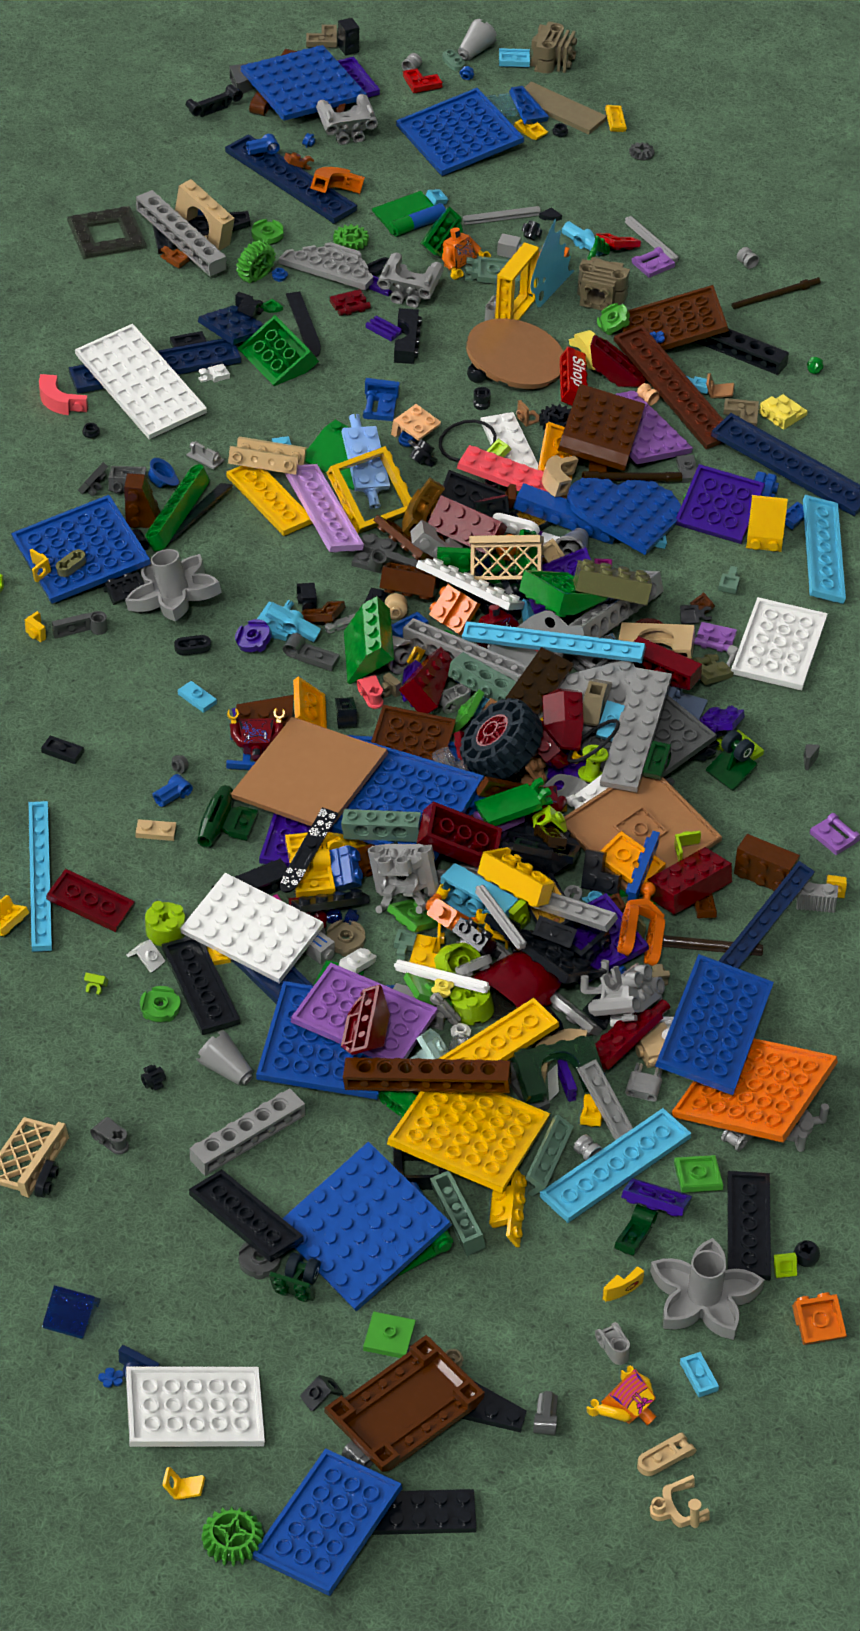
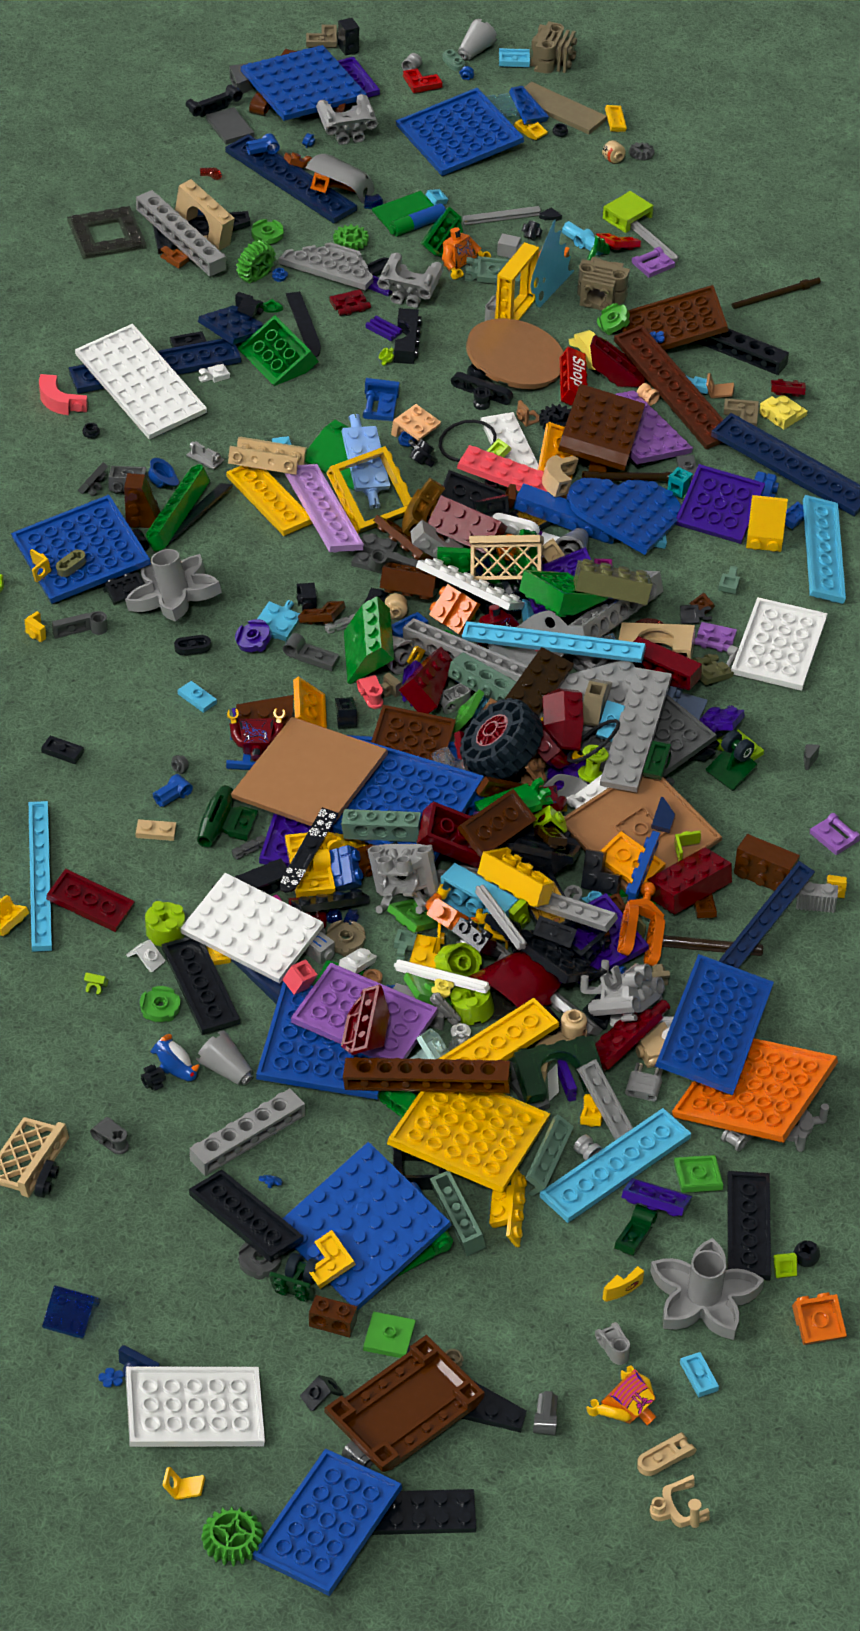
medium azure piece [265,602,321,642] -> none
light grey plate [454,954,493,977] -> none
light grey wheel [737,247,759,269] -> none
green plate [807,357,824,374] -> none
none -> blue animal [150,1034,200,1082]
none -> clear red arm [200,167,222,180]
none -> dark grey tile [206,107,254,145]
none -> dark grey axle [232,835,266,860]
none -> blue plant [259,1175,282,1188]
none -> coral brick [282,959,318,995]
none -> light grey piece [306,153,374,204]
none -> reddish brown brick [309,1295,357,1338]
none -> yellow plate [310,1230,356,1289]
none -> medium nougat tile [363,969,383,984]
none -> clear blue piece [364,194,383,209]
none -> lime plate [379,347,394,366]
none -> black beam [451,372,514,405]
none -> reddish brown plate [457,789,537,858]
none -> tan head [561,1009,587,1039]
none -> tan head [602,140,626,164]
none -> lime panel [603,191,653,233]
none -> dark blue tile [651,797,675,833]
none -> teal brick [667,467,693,499]
none -> dark red plate [771,379,806,396]

